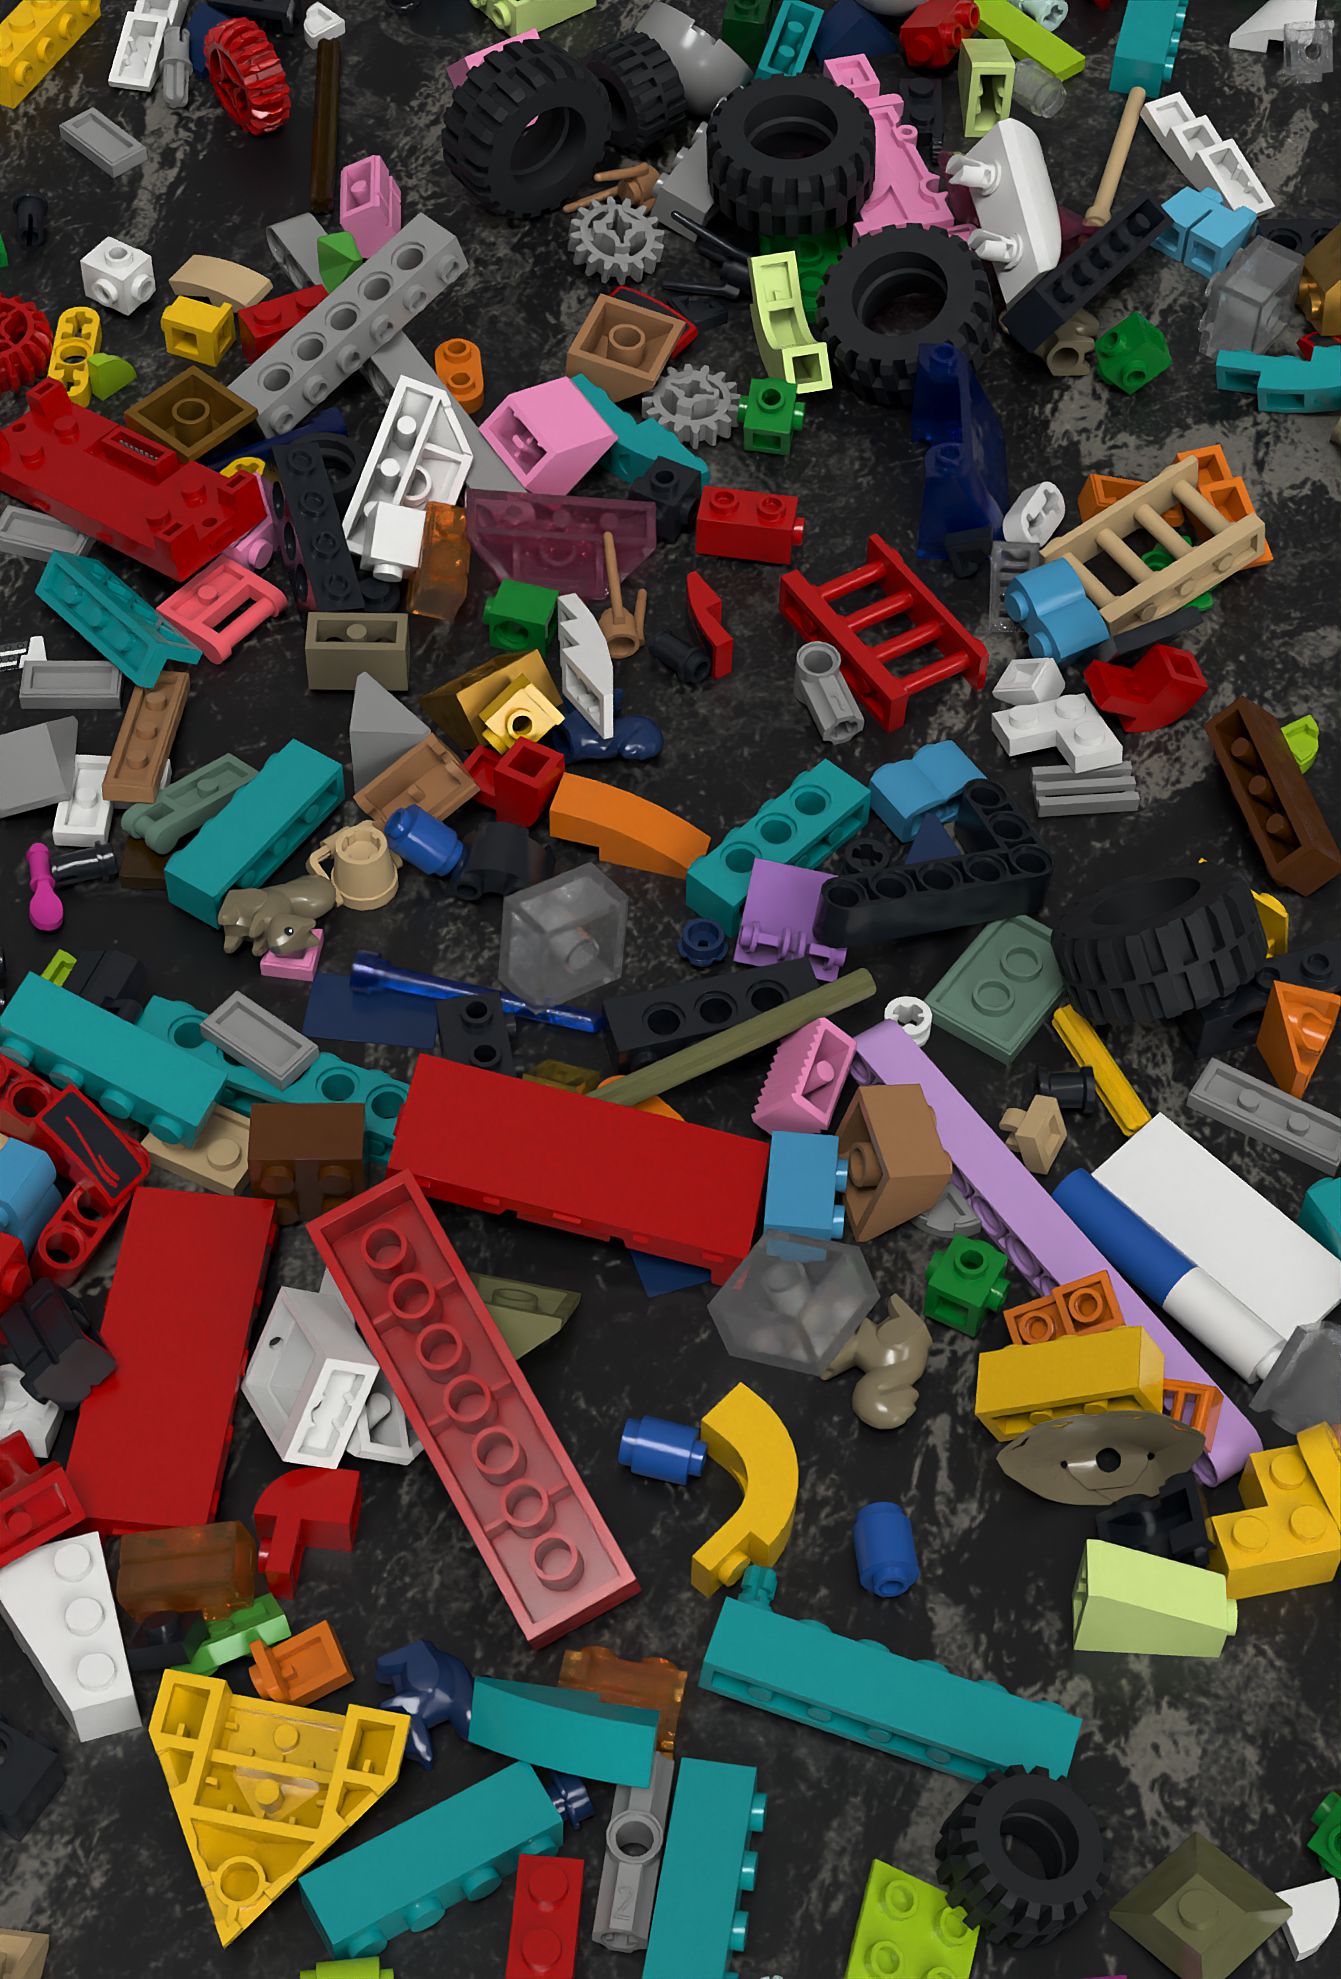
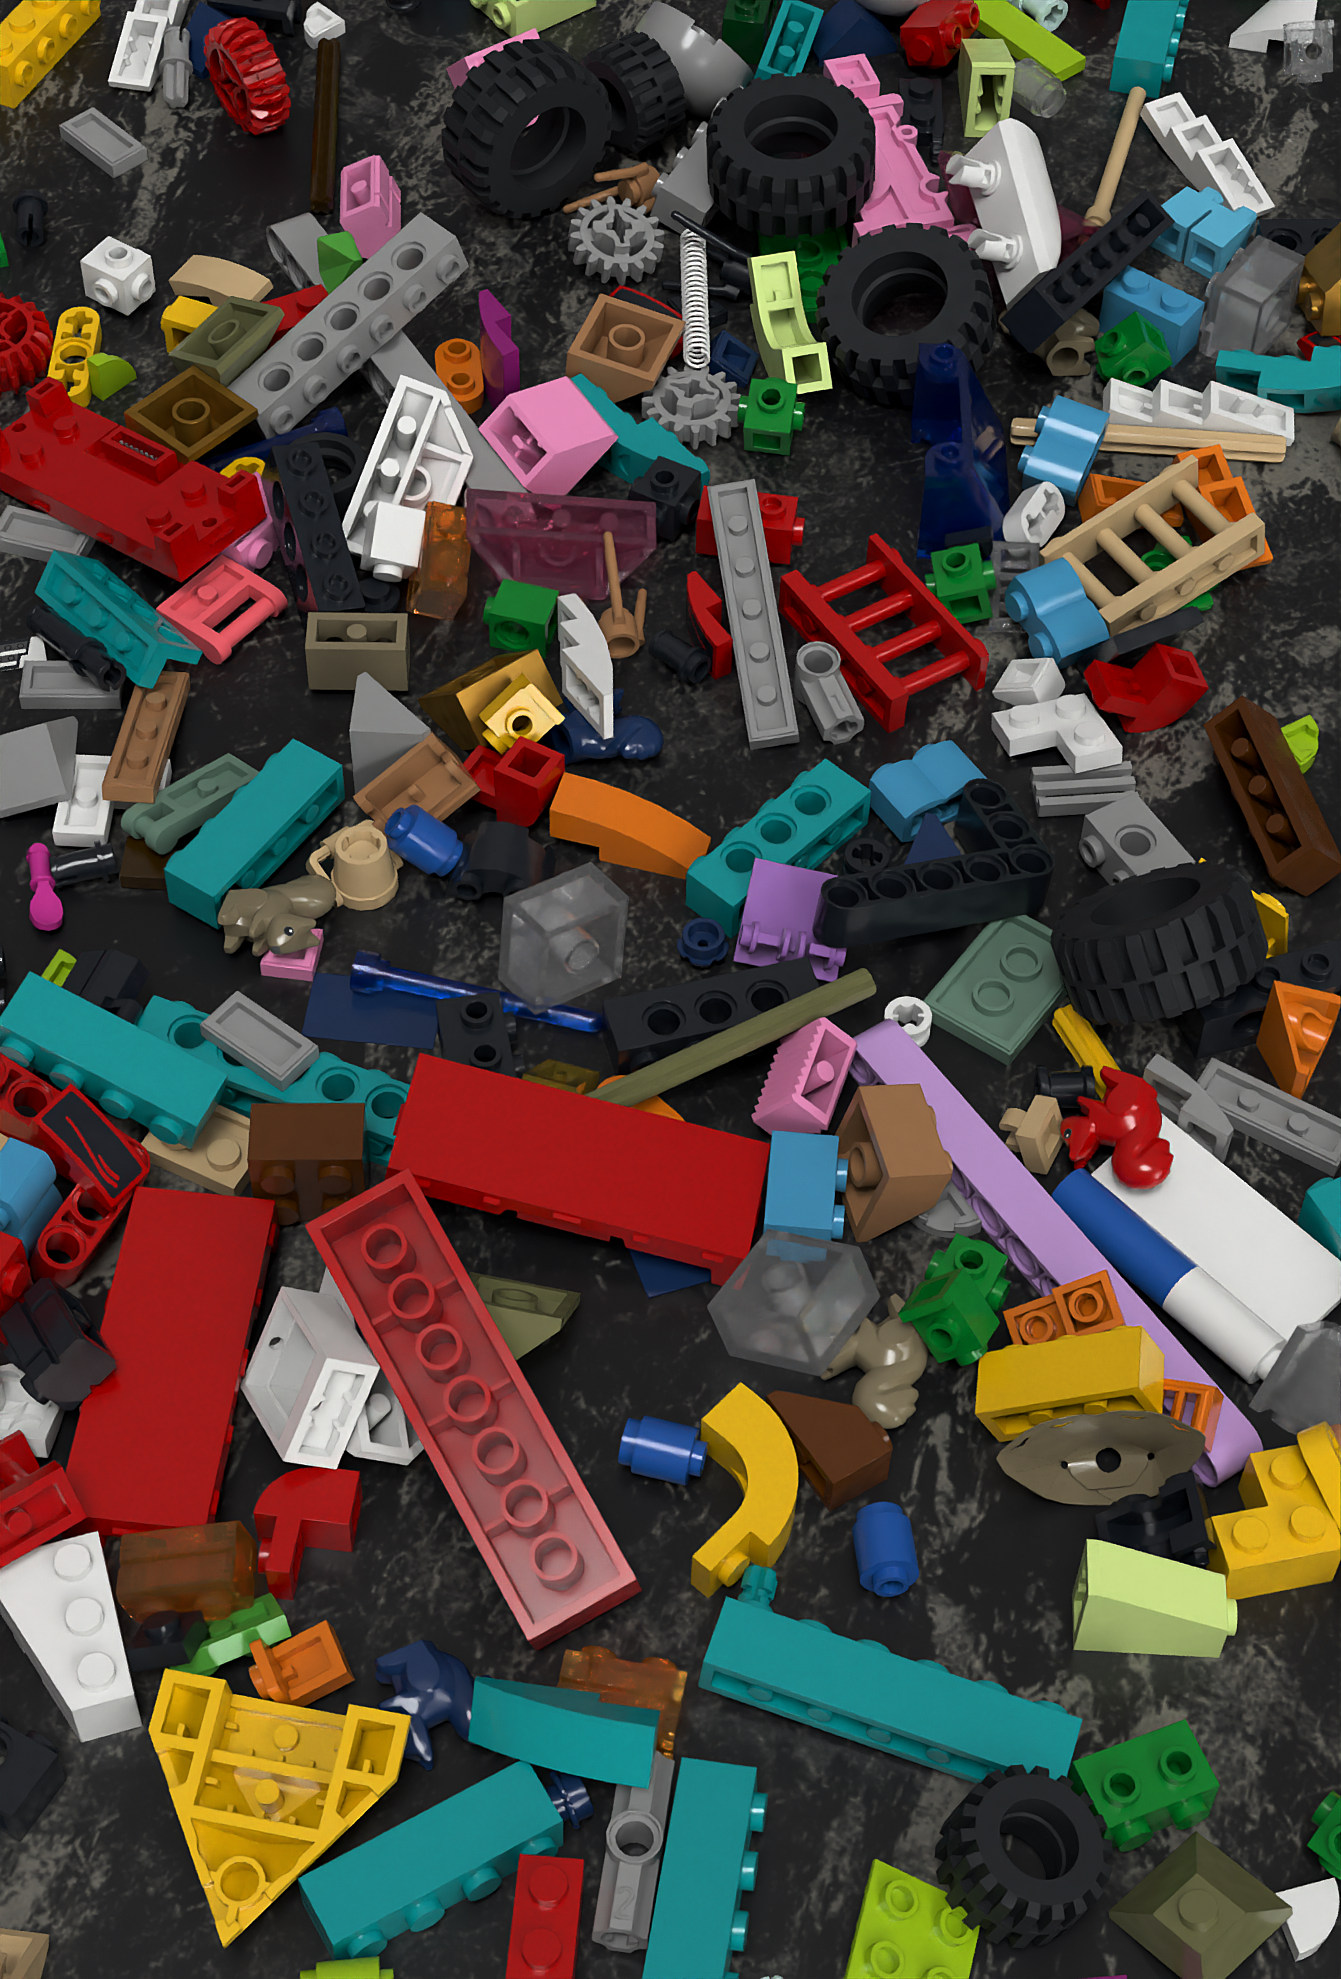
none -> black pin [26,604,127,692]
none -> olive slope [168,296,285,388]
none -> magenta slope [479,289,520,410]
none -> white piece [680,229,711,369]
none -> dark blue slope [696,330,759,388]
none -> light grey tile [707,479,799,750]
none -> reddish brown slope [766,1390,893,1512]
none -> green brick [898,1267,1000,1366]
none -> green brick [925,543,997,624]
none -> tan axle [1010,417,1286,463]
none -> dark azure brick [1017,395,1110,507]
none -> red animal [1060,1065,1174,1190]
none -> green brick [1068,1719,1220,1852]
none -> light grey brick [1079,792,1196,886]
none -> dark azure brick [1099,265,1205,368]
none -> white slope [1103,378,1294,446]
none -> light grey slope [1143,1054,1234,1163]

